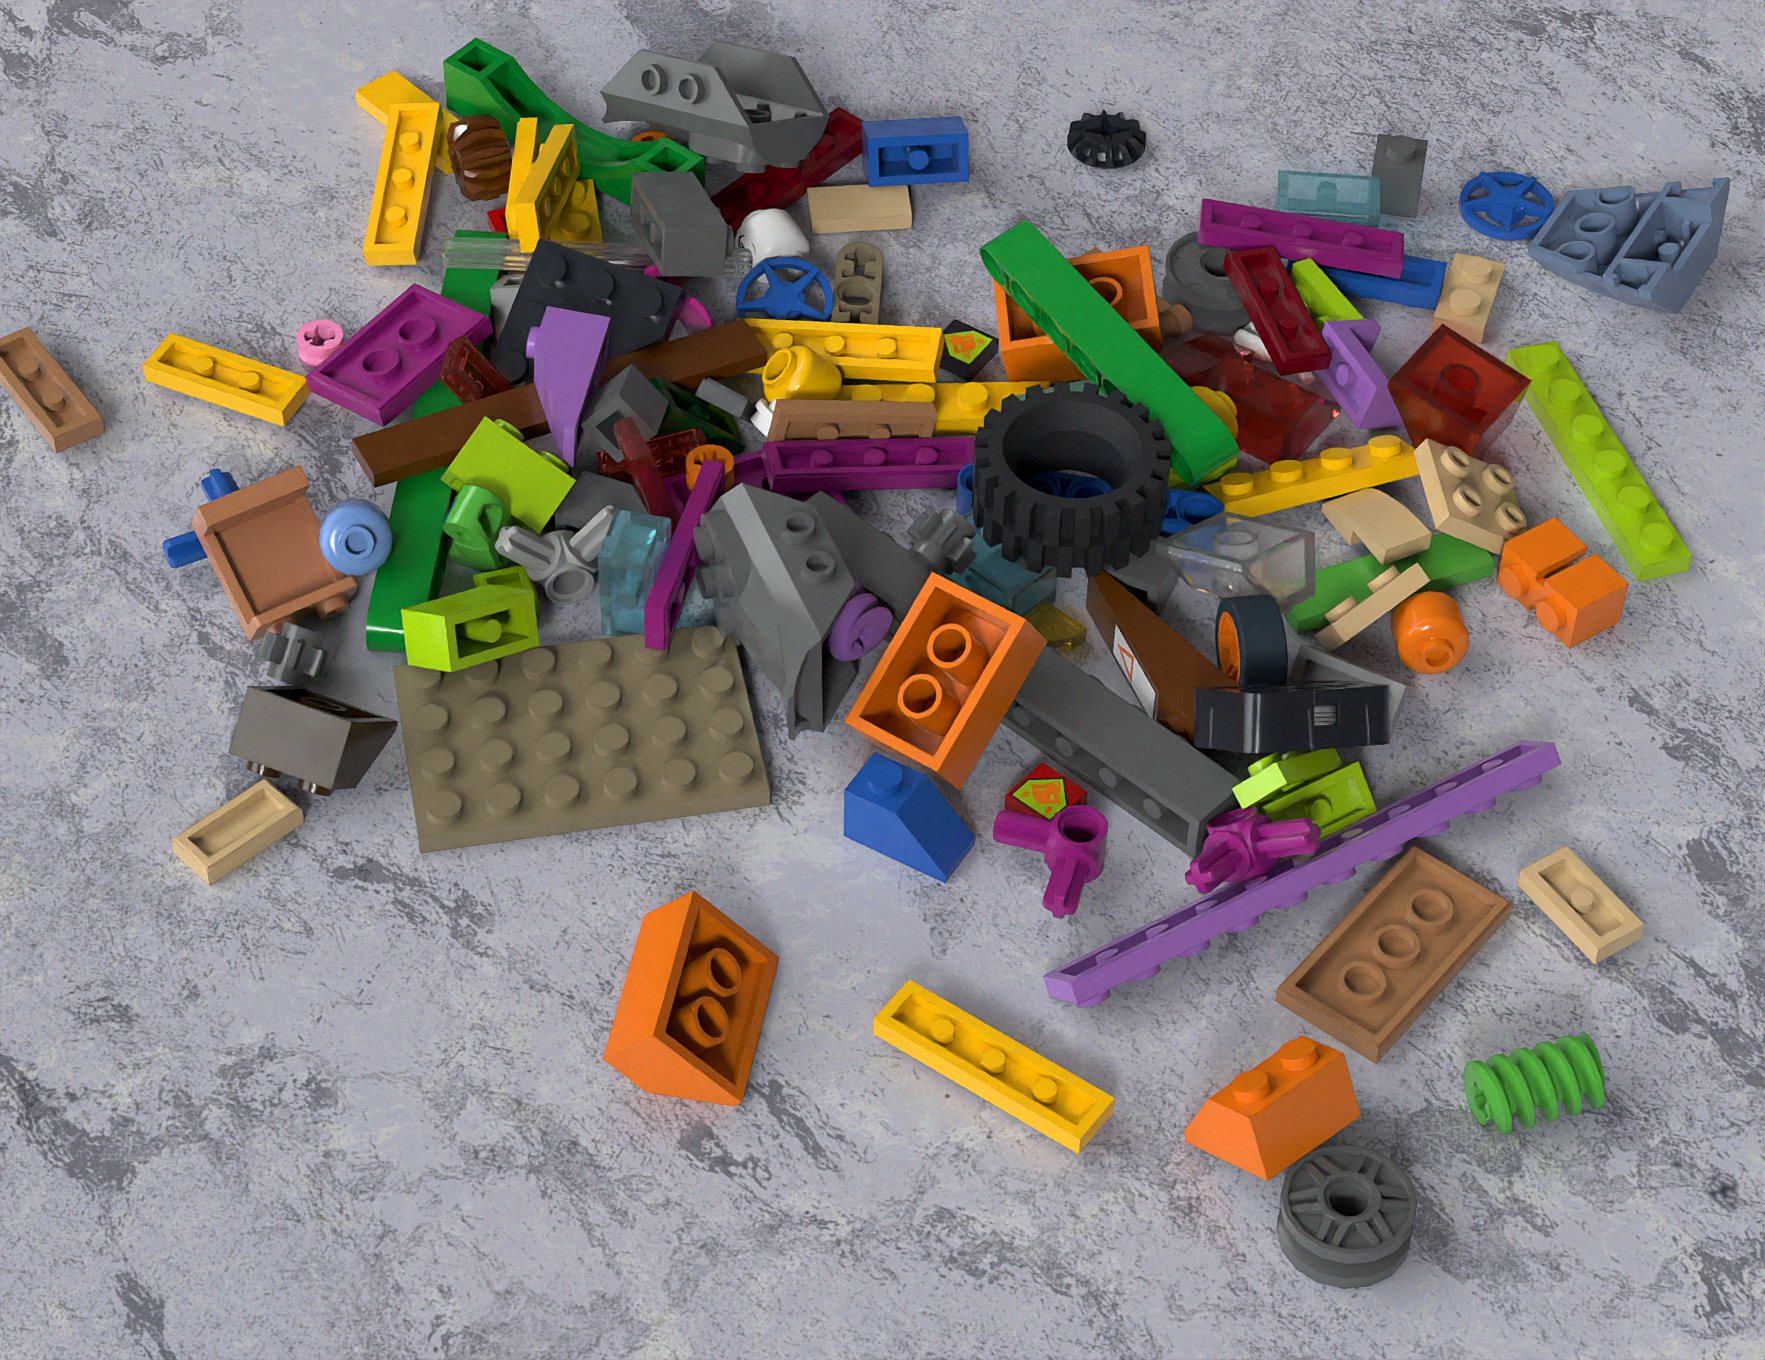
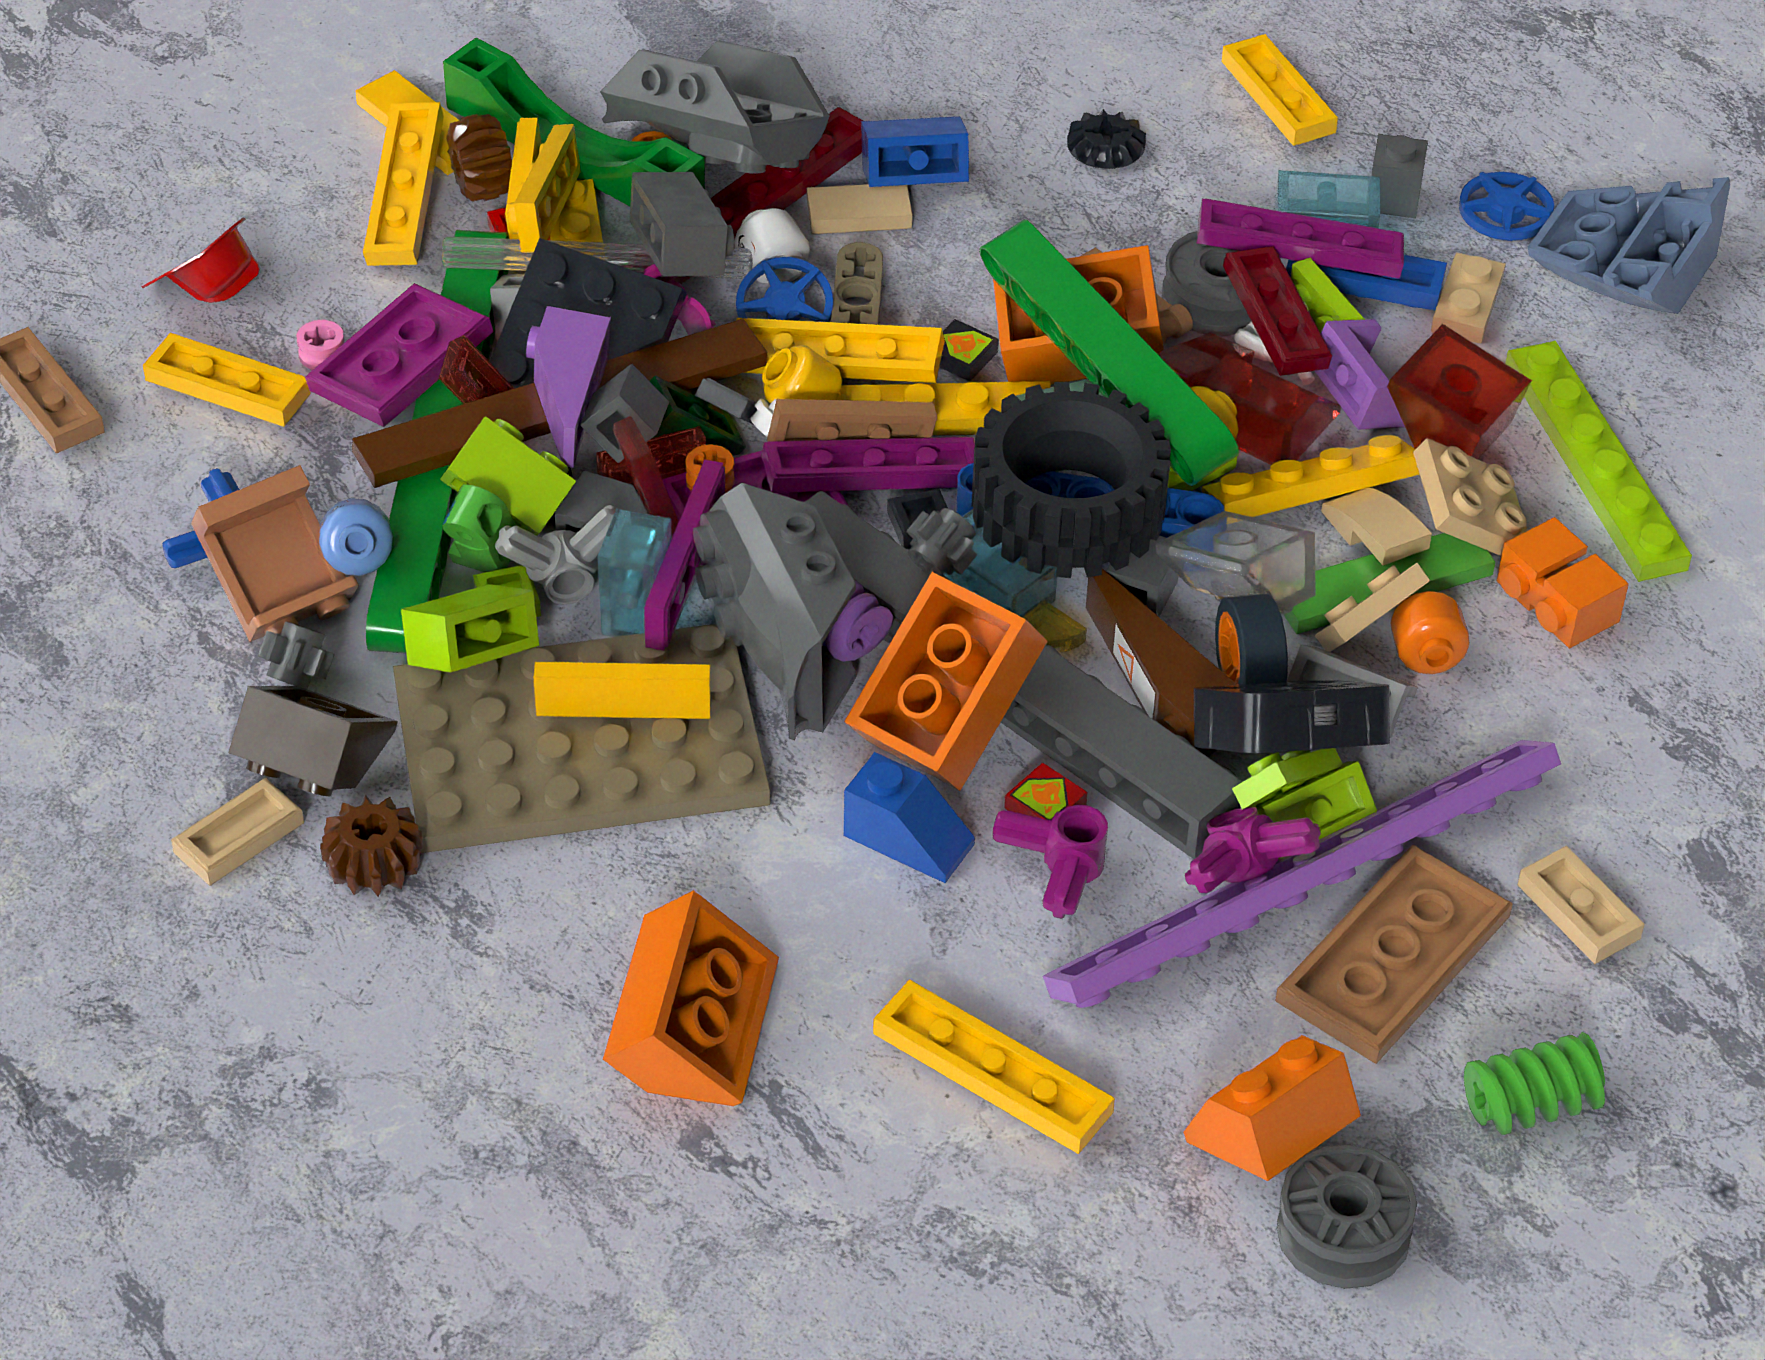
none -> red piece [141,217,260,303]
none -> reddish brown gear [320,795,424,897]
none -> yellow tile [533,662,711,719]
none -> black tile [887,489,948,549]
none -> yellow plate [1221,34,1338,146]

